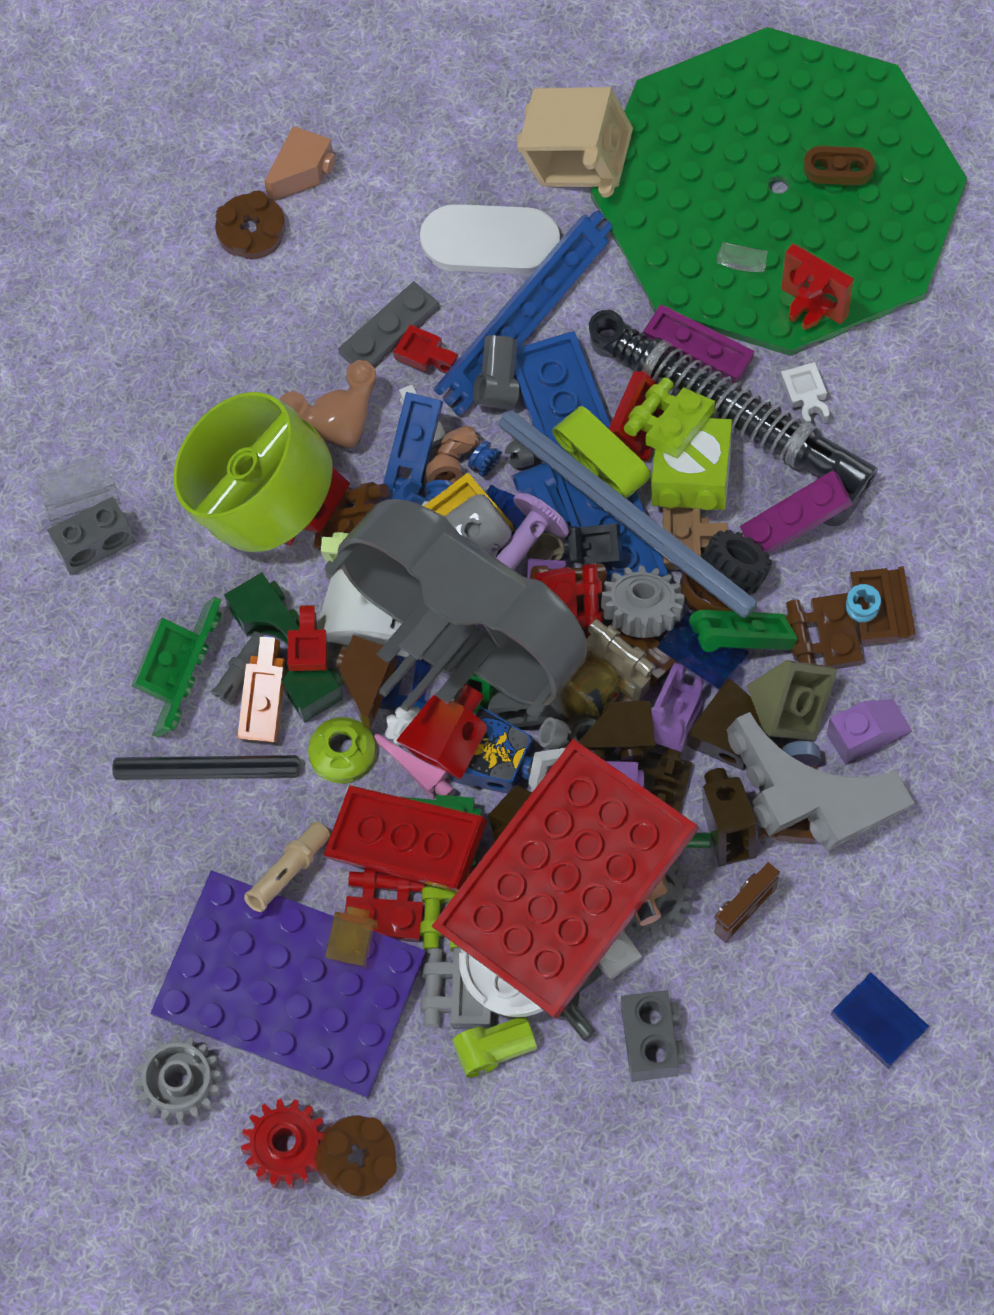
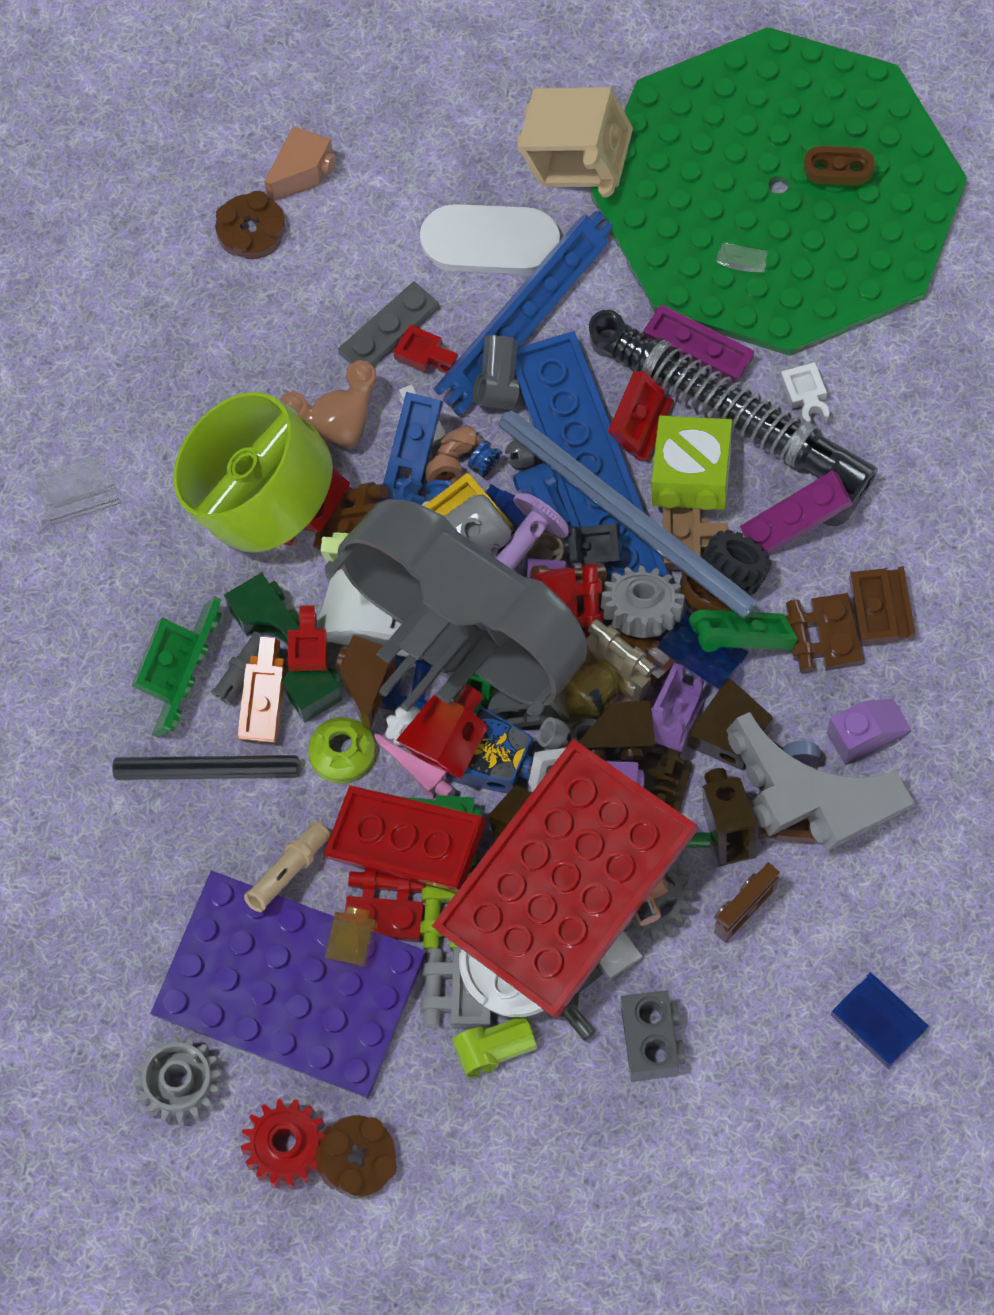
dark grey brick [47,496,135,576] -> none
lime beam [552,406,651,499] -> none
lime plate [624,378,715,459] -> none
olive slope [747,660,838,741] -> none
red piece [781,243,854,330] -> none
medium azure bush [846,584,881,622] -> none

